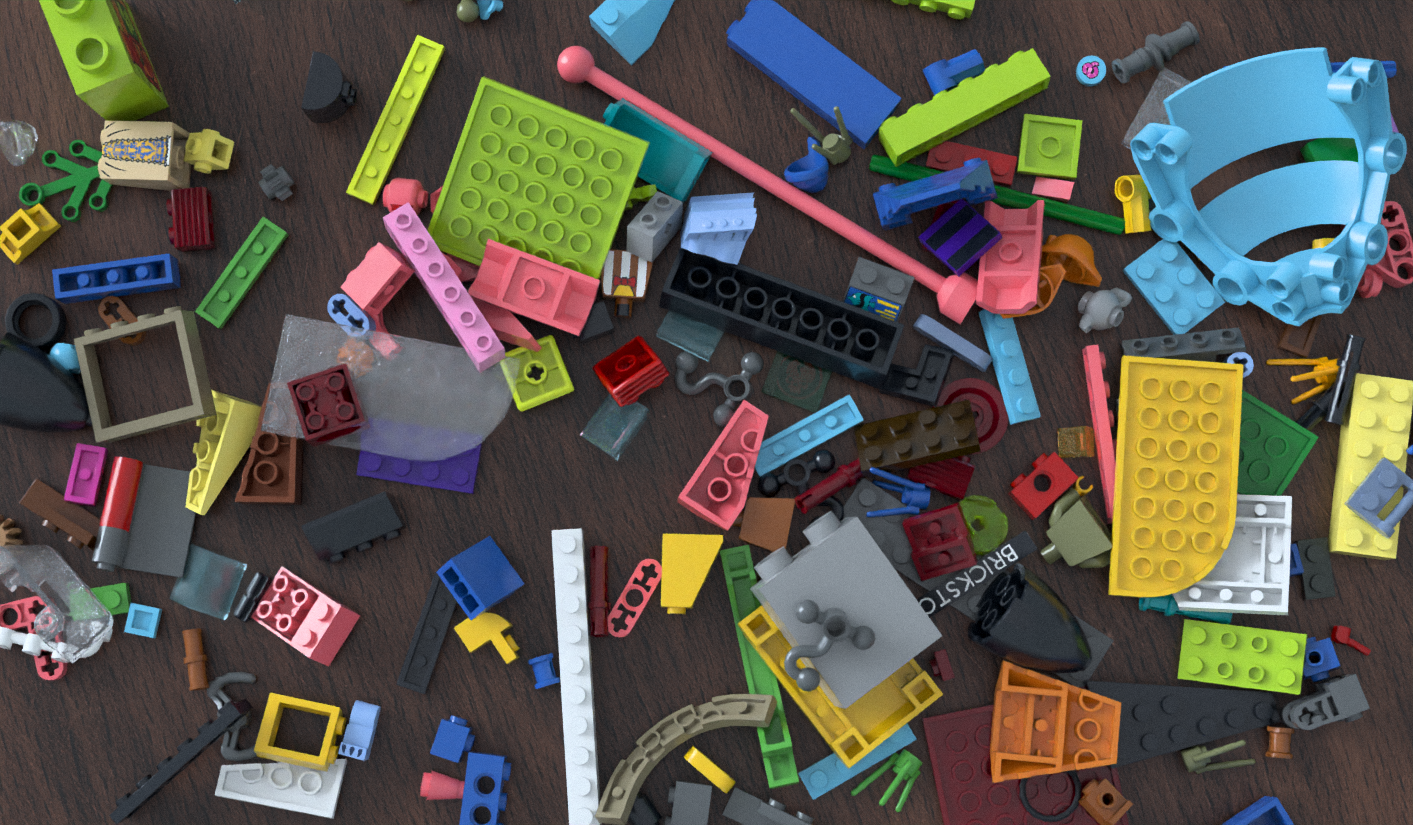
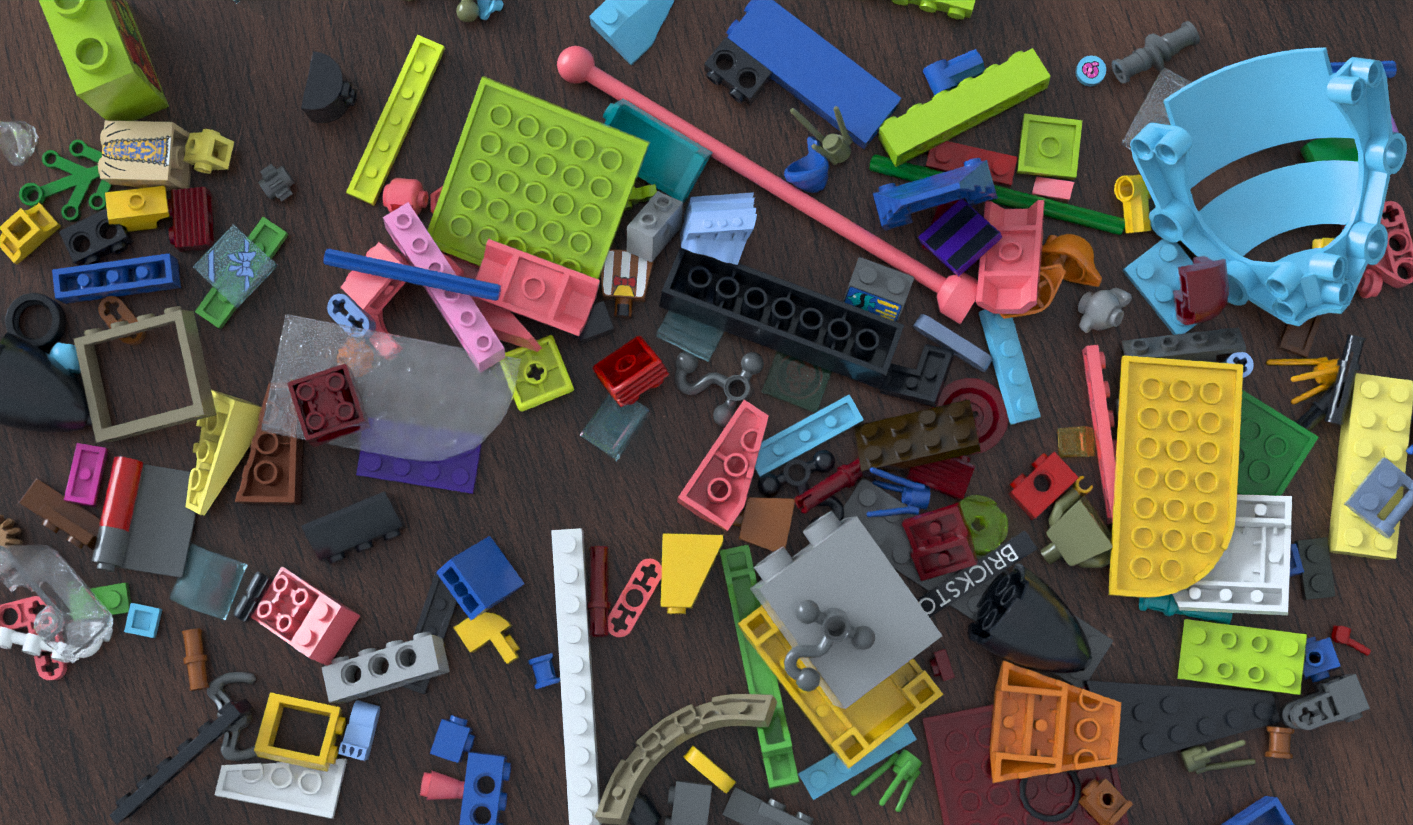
none -> black brick [59,208,134,266]
none -> yellow brick [105,186,169,232]
none -> clear light blue tile [193,224,278,308]
none -> light grey brick [322,632,450,704]
none -> blue axle [323,249,501,301]
none -> black brick [704,37,772,106]
none -> dark red brick [1173,256,1229,325]

